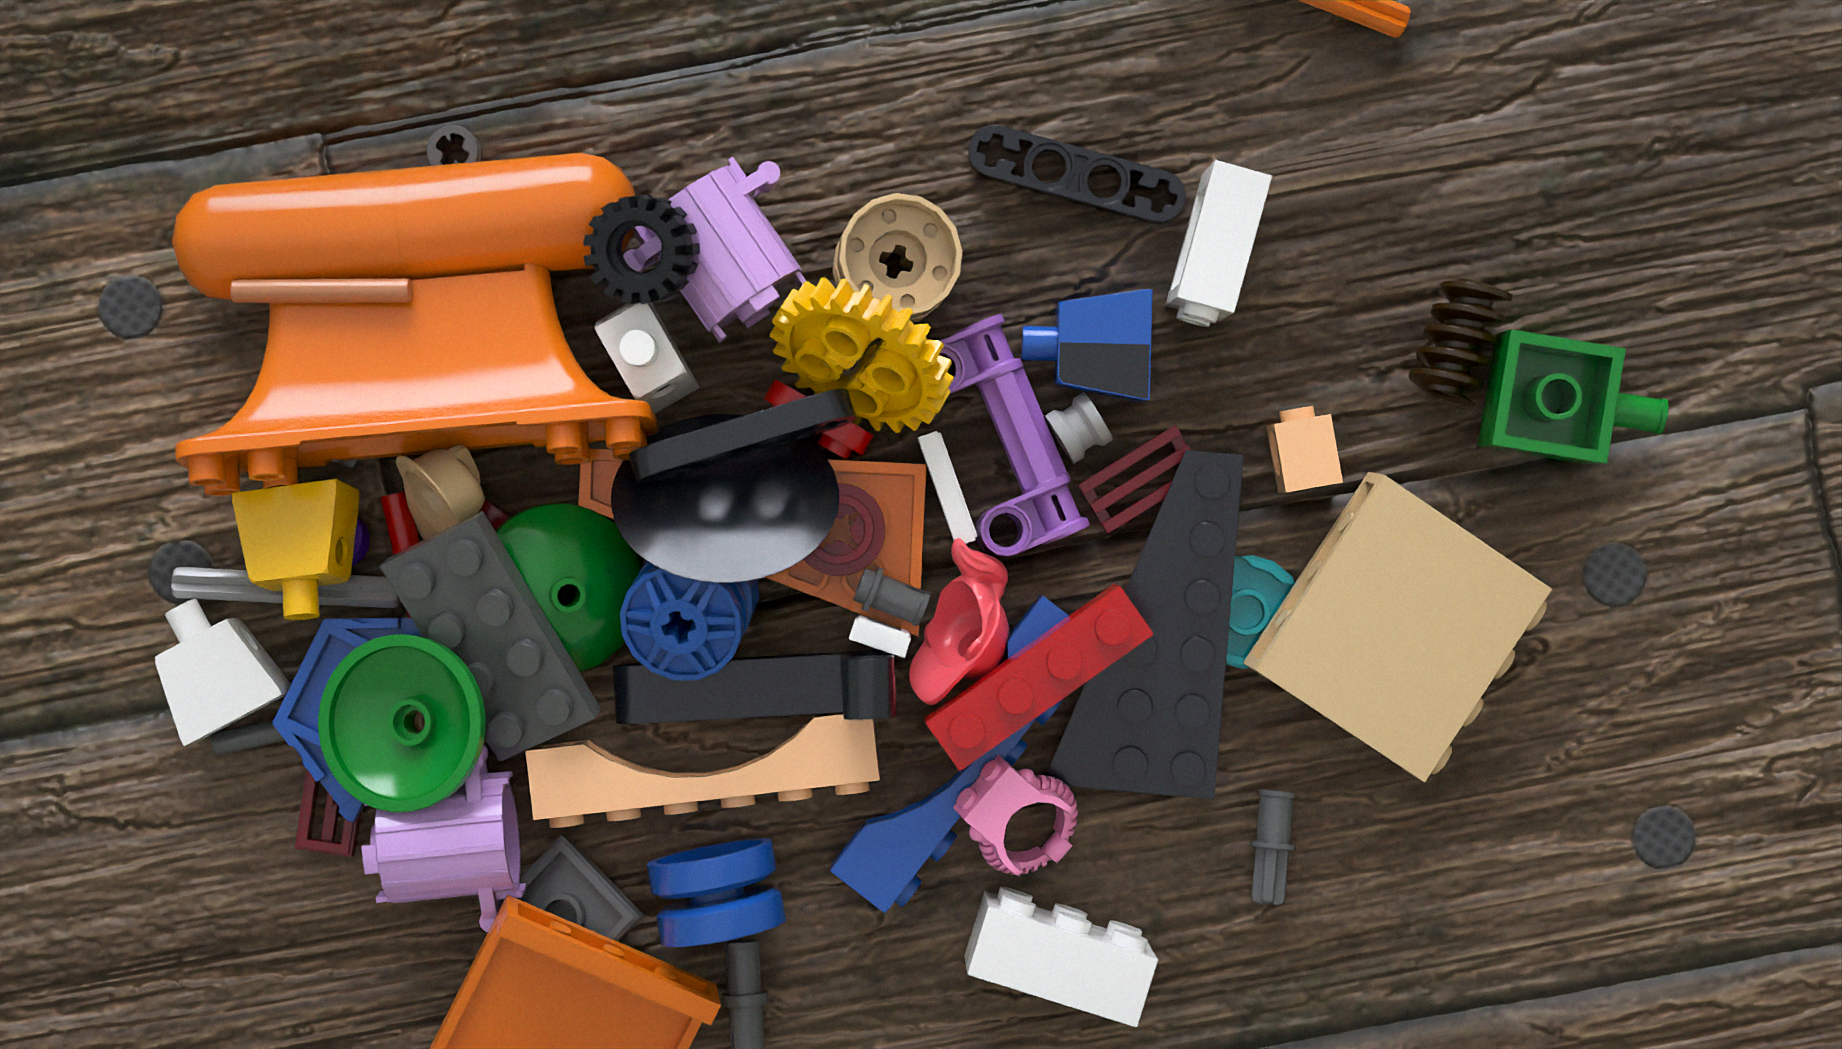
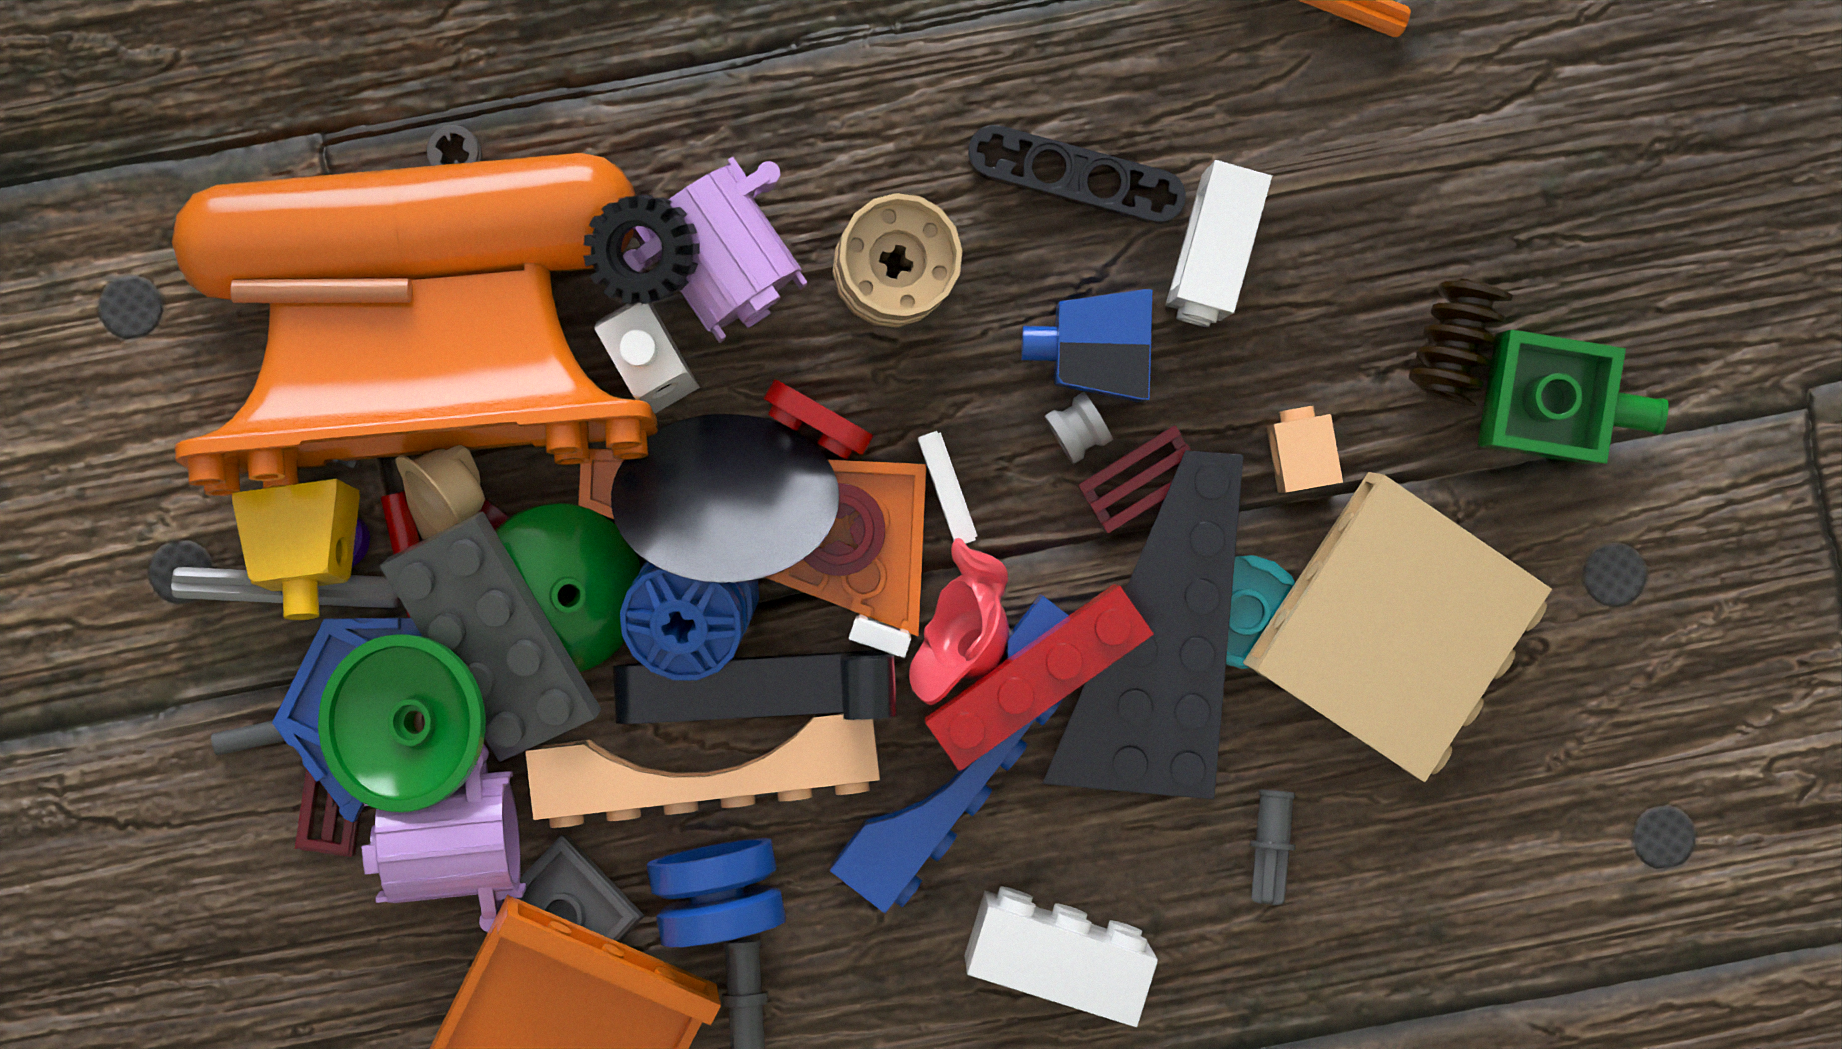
white torso [155,598,291,746] -> none
black beam [629,388,857,485] -> none
yellow gear [770,278,954,433] -> none
dark grey pin [853,567,931,627] -> none
medium lavender piece [939,313,1090,557] -> none
bright pink piece [953,755,1078,876] -> none

